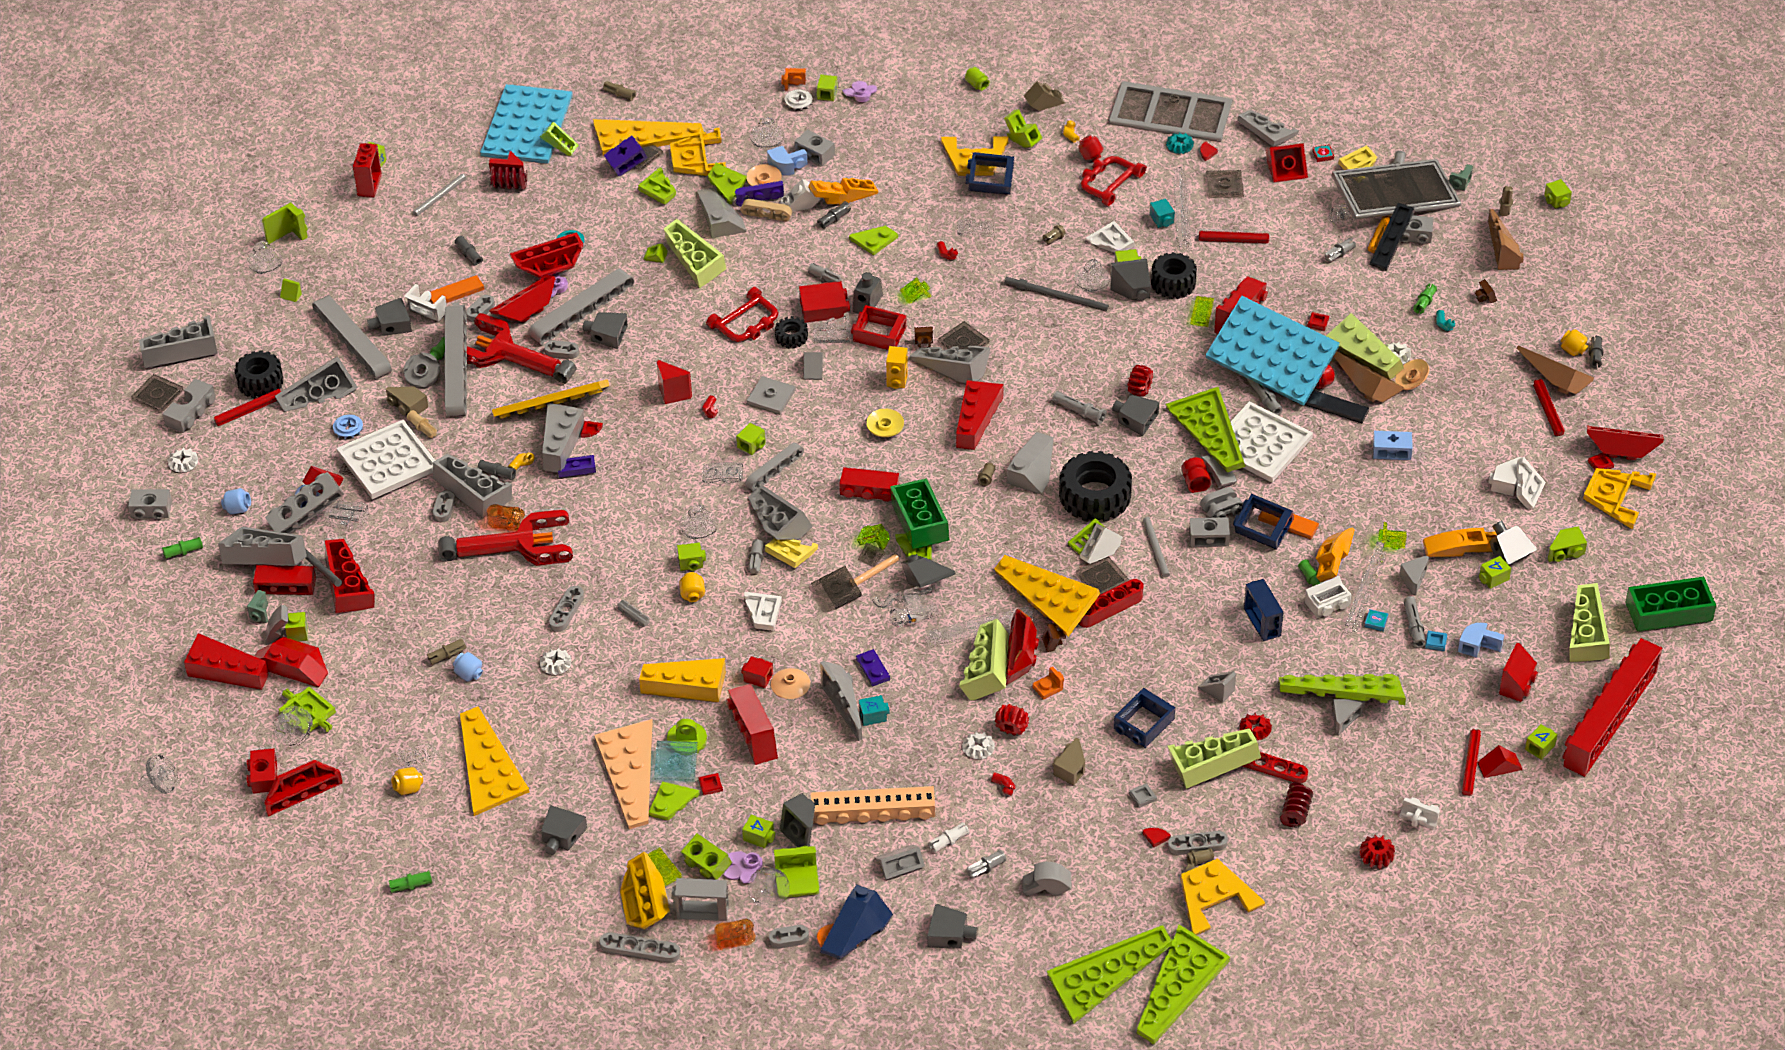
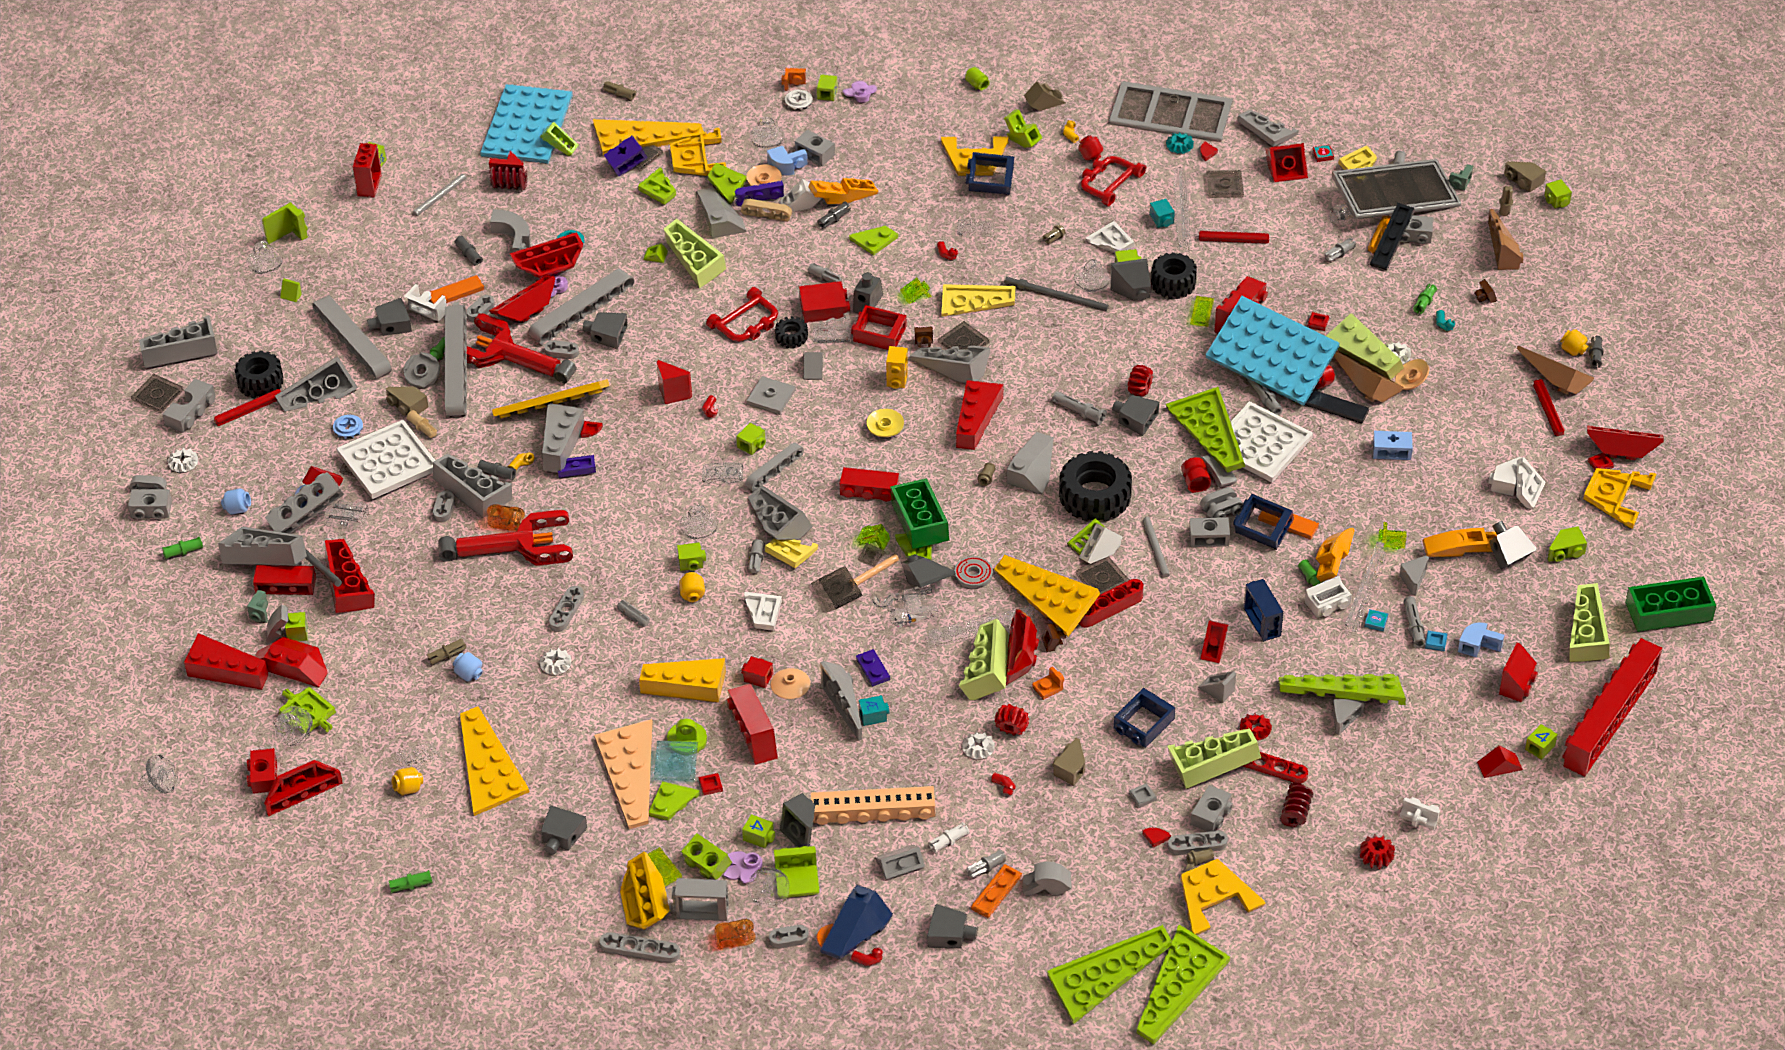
red axle [1462,729,1481,796] -> none
lime brick [1479,556,1511,589] -> none
none -> light grey beam [130,475,167,490]
none -> light grey arch [490,209,531,252]
none -> red arm [851,947,883,966]
none -> light yellow wing [942,284,1015,317]
none -> light grey tile [954,556,993,589]
none -> orange tile [971,864,1022,919]
none -> light grey brick [1190,785,1233,832]
none -> red slope [1200,620,1229,663]
none -> dark tan slope [1504,161,1546,192]

